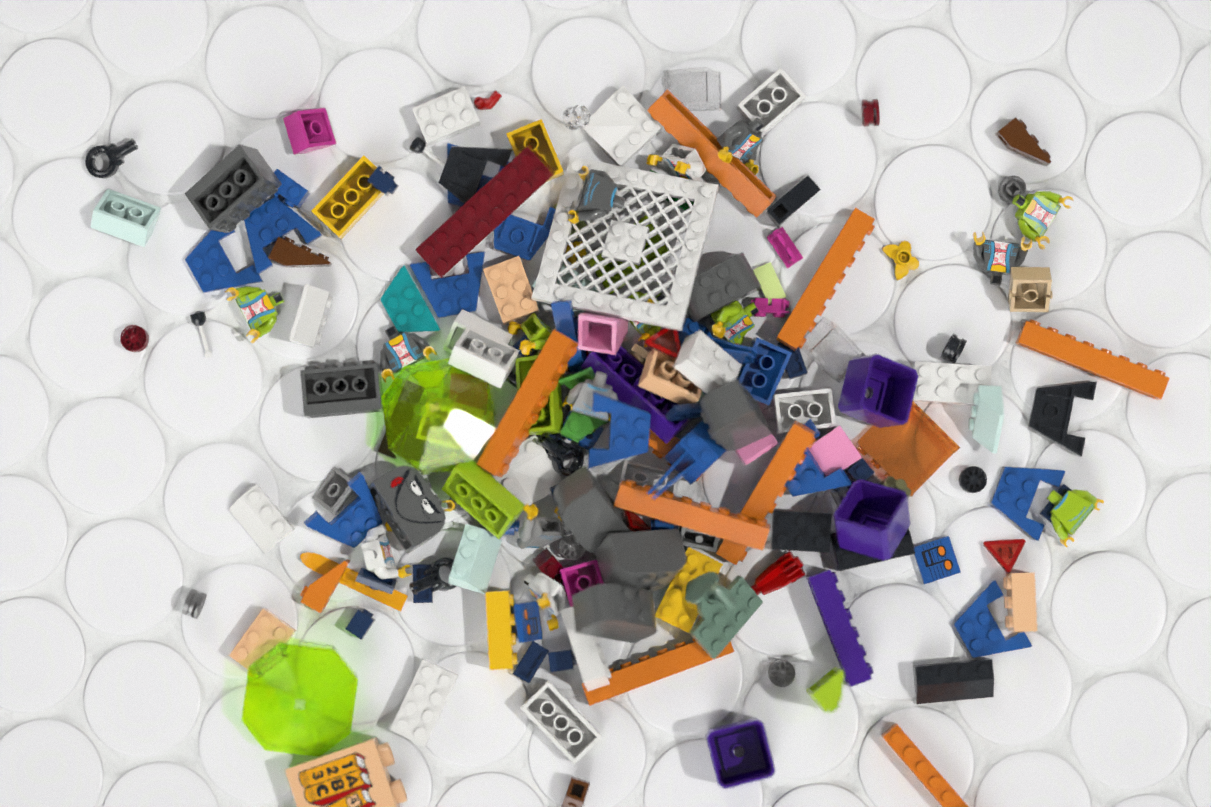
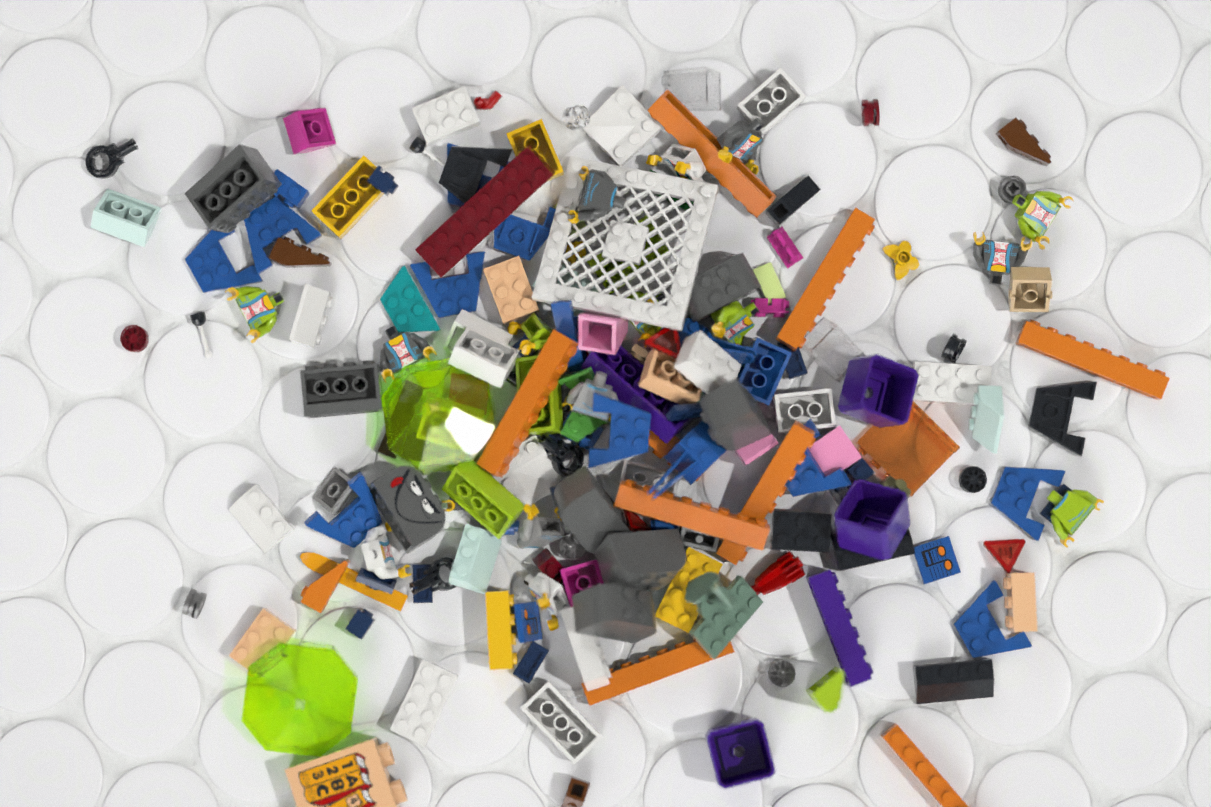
dark blue brick [548,650,577,672] -> none

